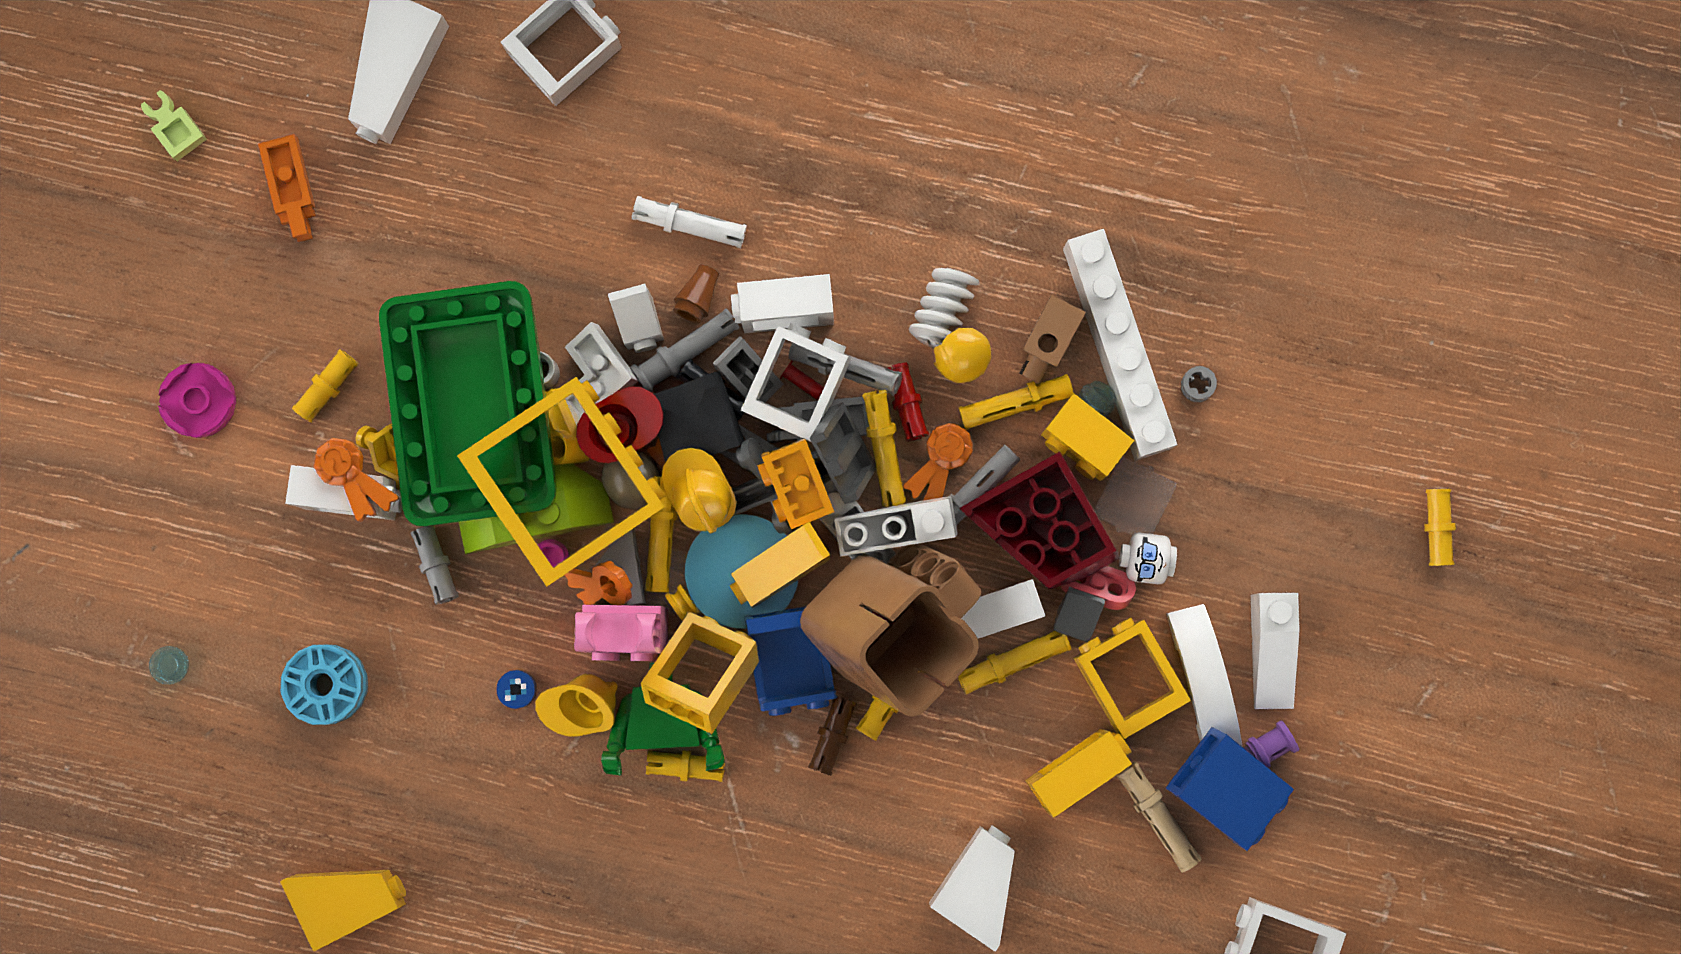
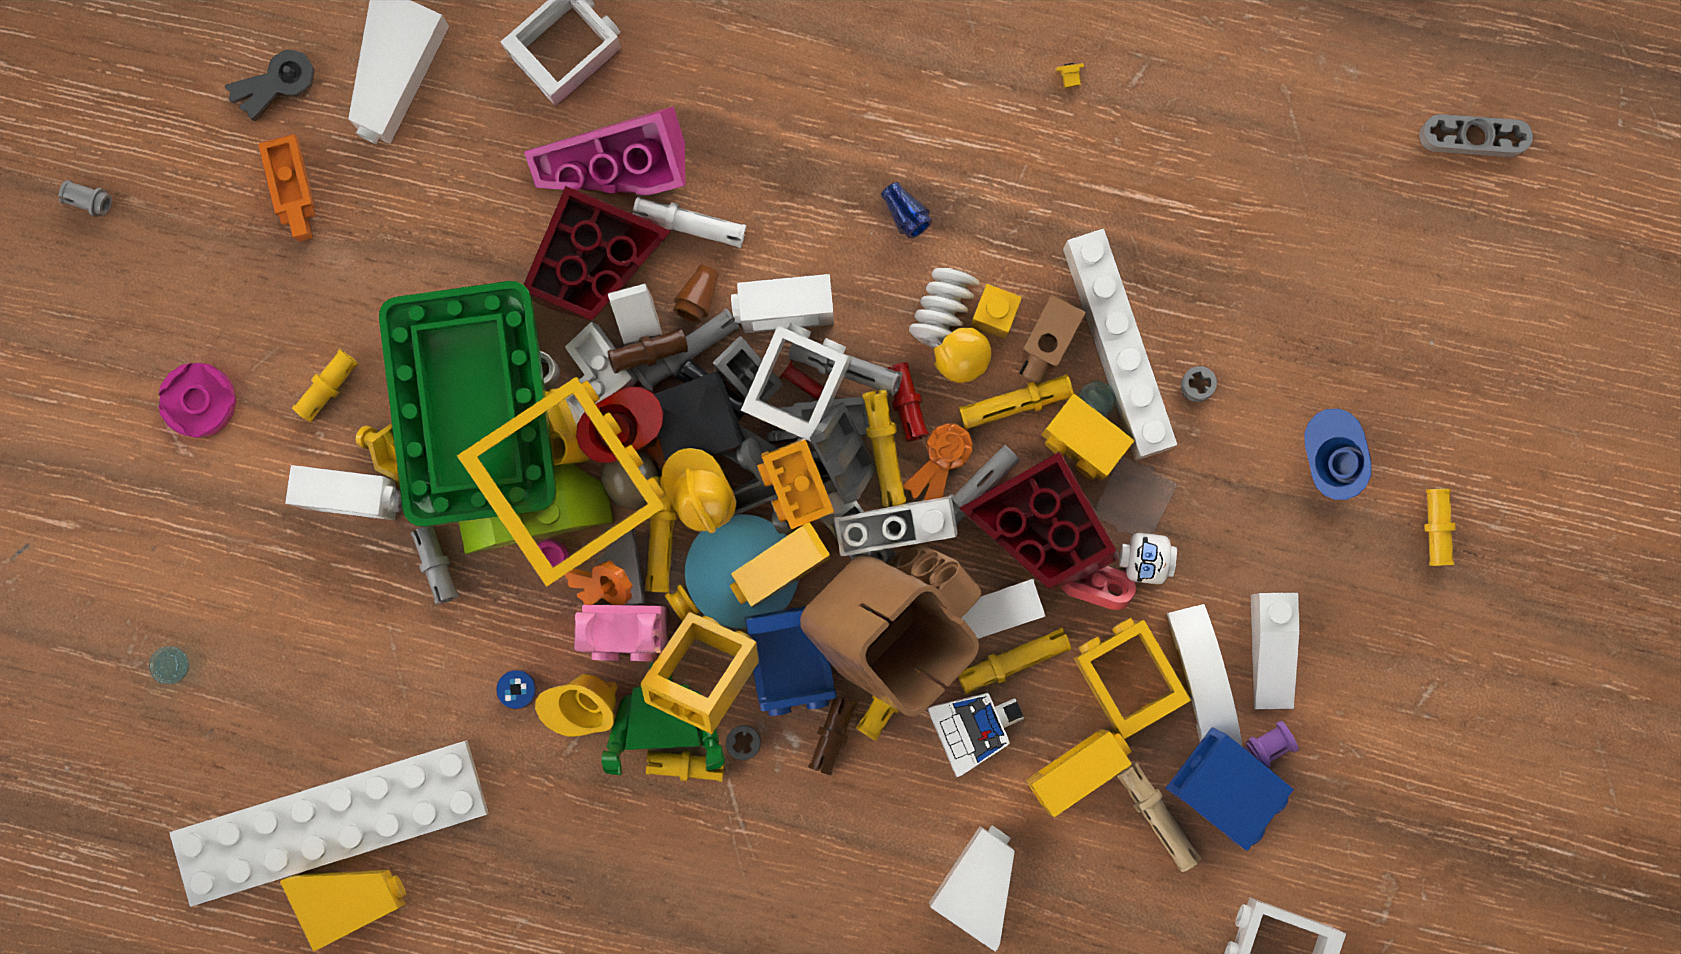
yellowish green plate [141,90,207,161] -> none
medium azure wheel [281,645,368,725] -> none
orange piece [314,438,399,522] -> none
dark grey slope [1053,587,1106,642] -> none
none -> light grey pin [58,180,112,217]
none -> white plate [169,740,489,907]
none -> dark grey piece [225,50,315,121]
none -> dark red wedge [523,186,671,321]
none -> dark pink wedge [524,106,686,195]
none -> reddish brown pin [607,329,688,374]
none -> dark grey bush [726,725,761,760]
none -> clear blue cone [881,182,932,239]
none -> torso [927,693,1024,777]
none -> yellow brick [970,283,1022,339]
none -> yellow piece [1055,63,1084,88]
none -> blue piece [1304,408,1372,500]
none -> light grey beam [1419,114,1533,157]

